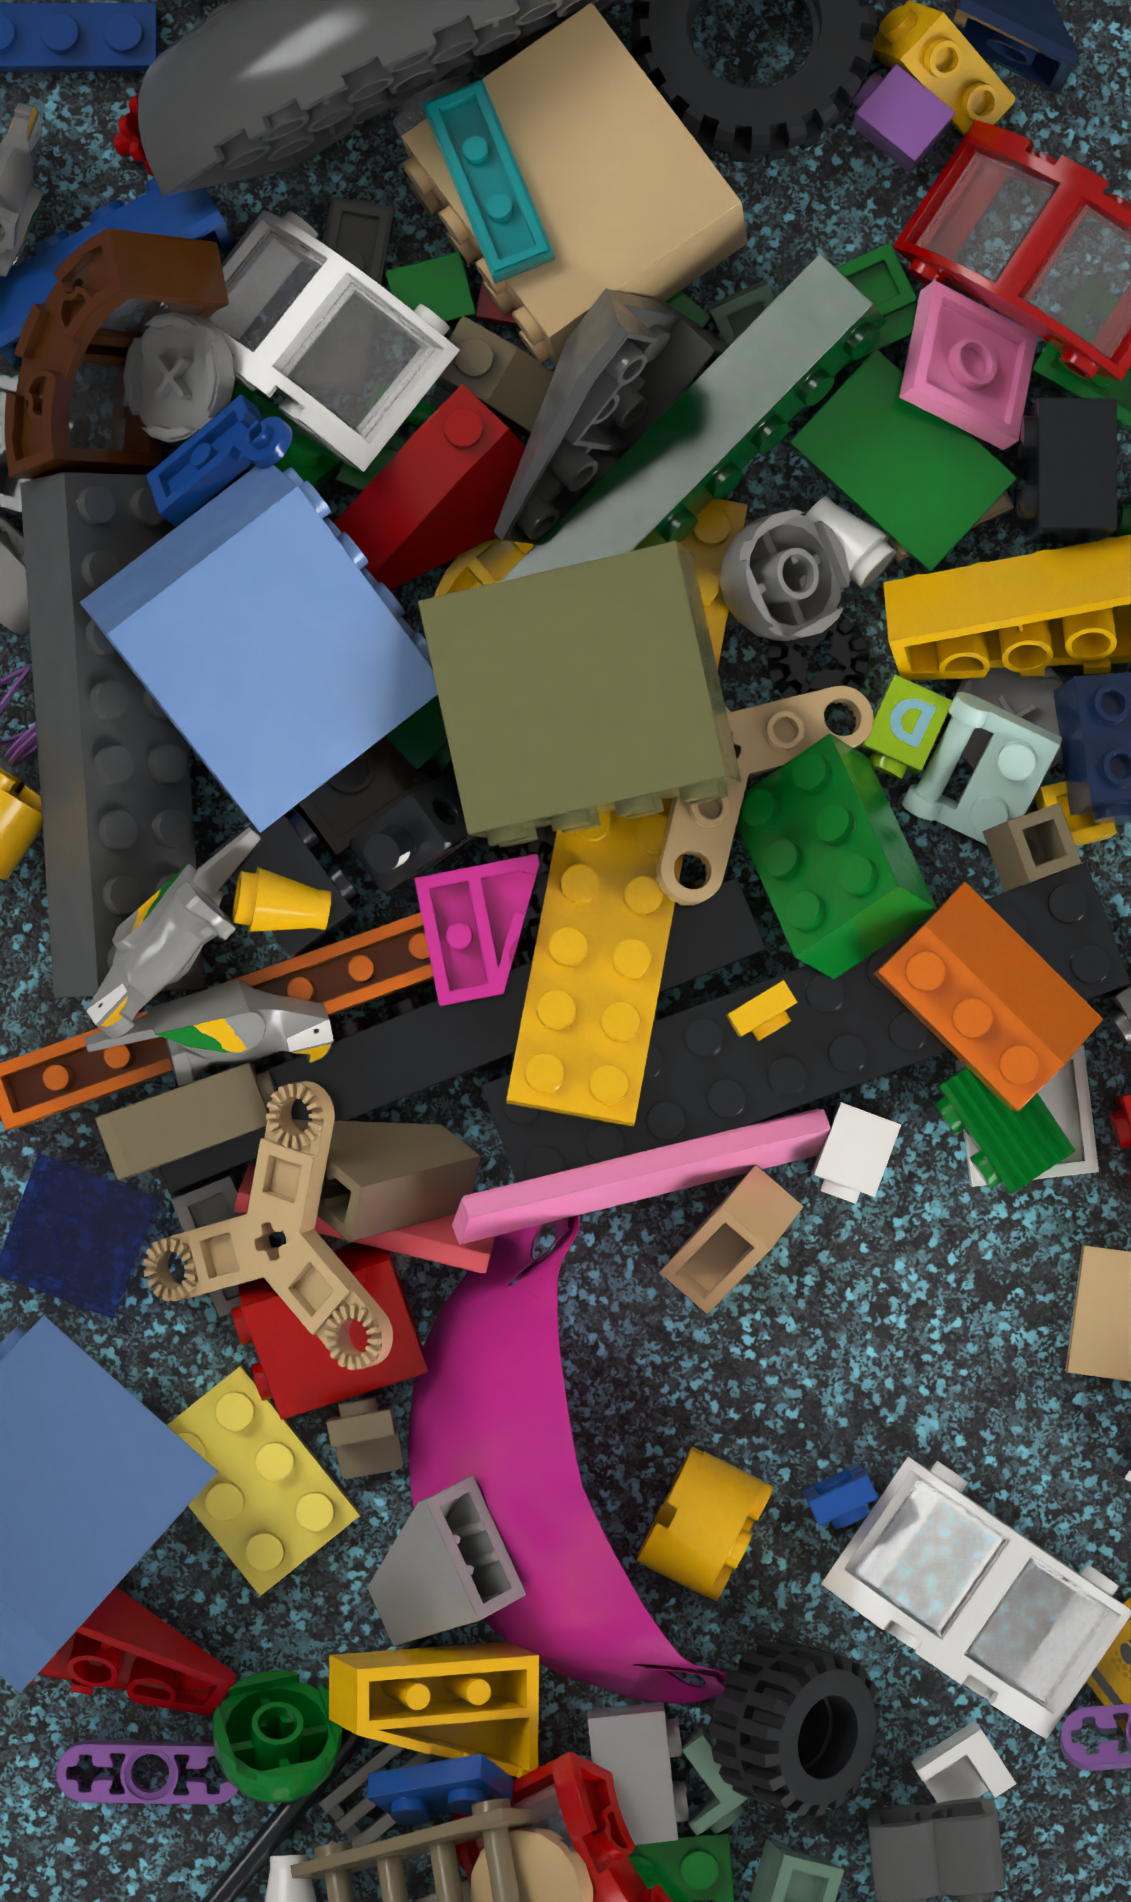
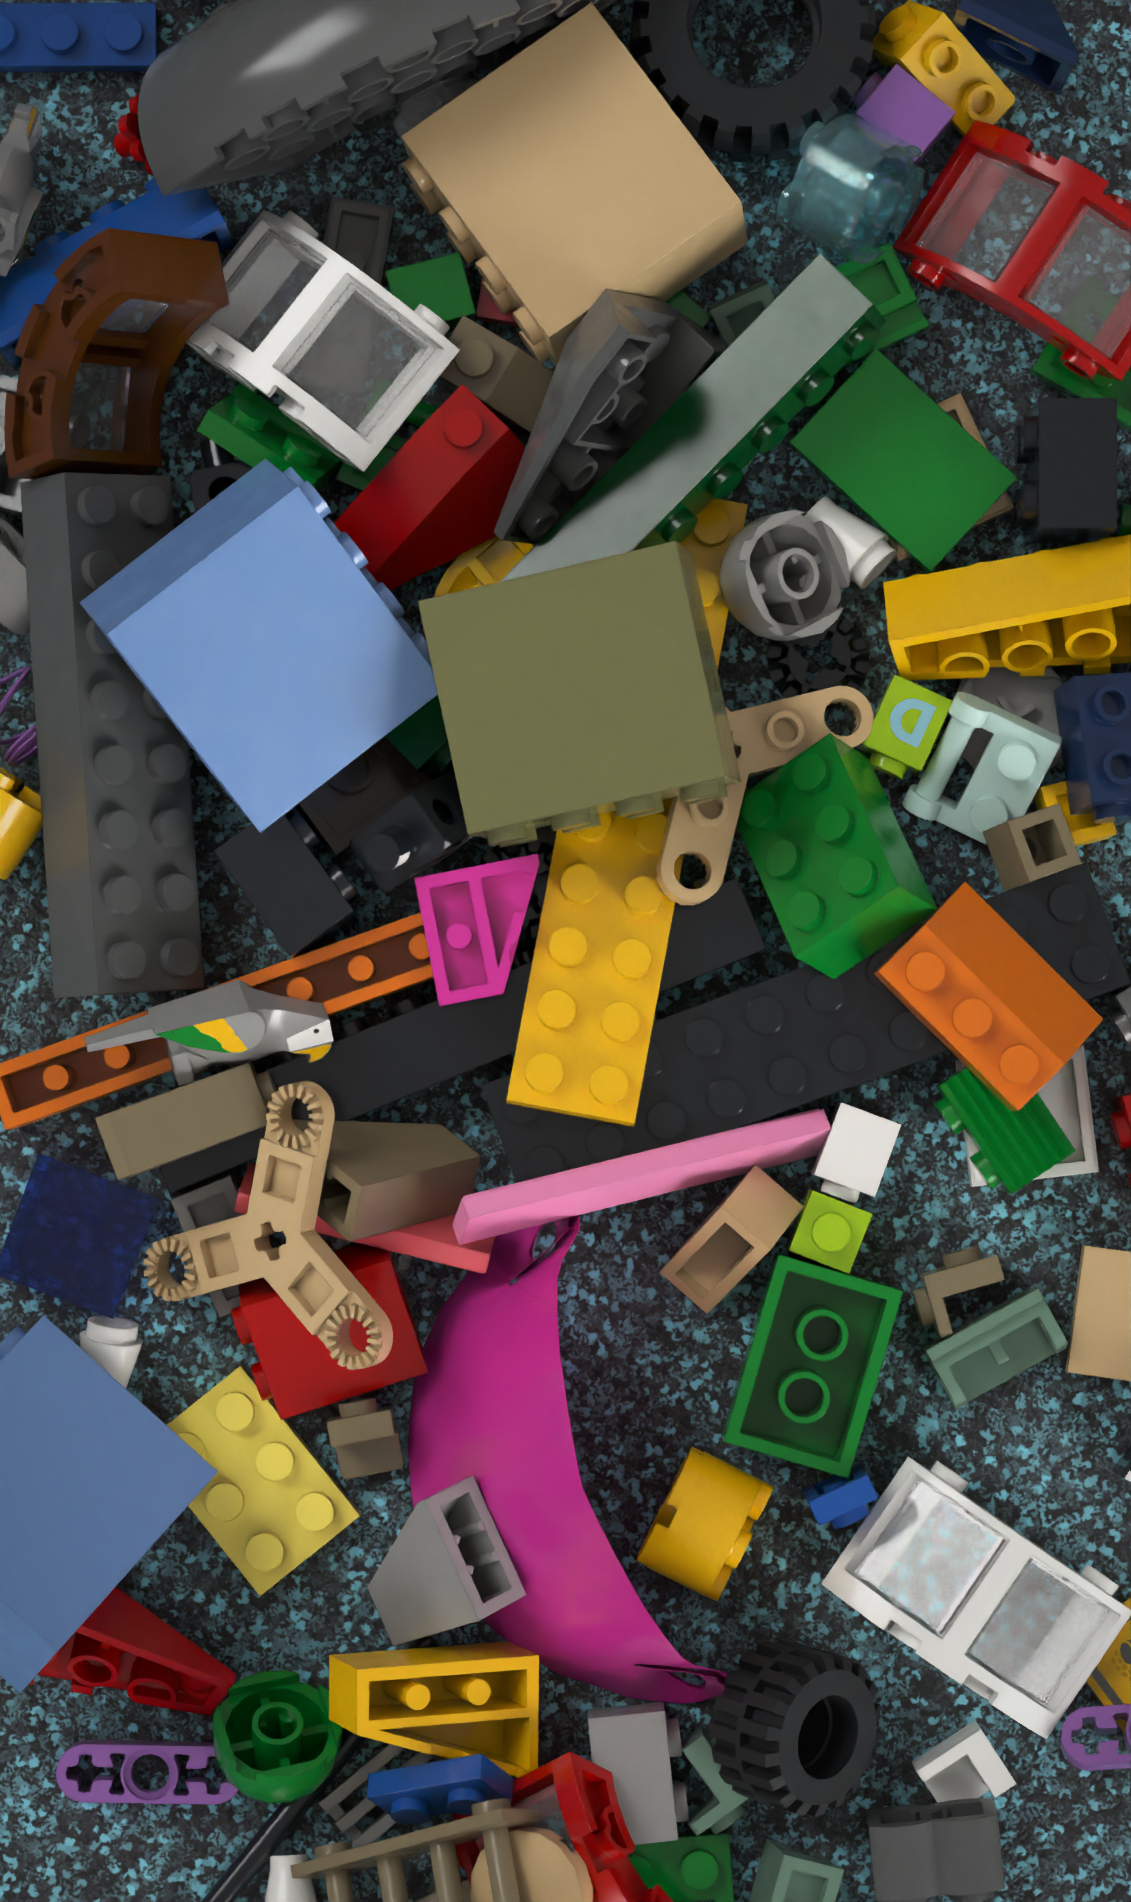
light grey animal [86,827,261,1038] -> none
light grey tile [123,312,235,443] -> none
blue hinge [146,394,293,527] -> none
yellow cone [232,867,331,932] -> none
teal tile [422,79,555,284] -> none
yellow plate [726,980,798,1041] -> none
bright pink plate [899,280,1038,450] -> none
none -> white cone [79,1316,143,1388]
none -> green brick [721,1252,903,1478]
none -> clear light blue brick [777,114,924,264]
none -> lime brick [785,1189,873,1274]
none -> dark tan bracket [912,1245,1005,1338]
none -> sand green hinge [921,1286,1068,1410]

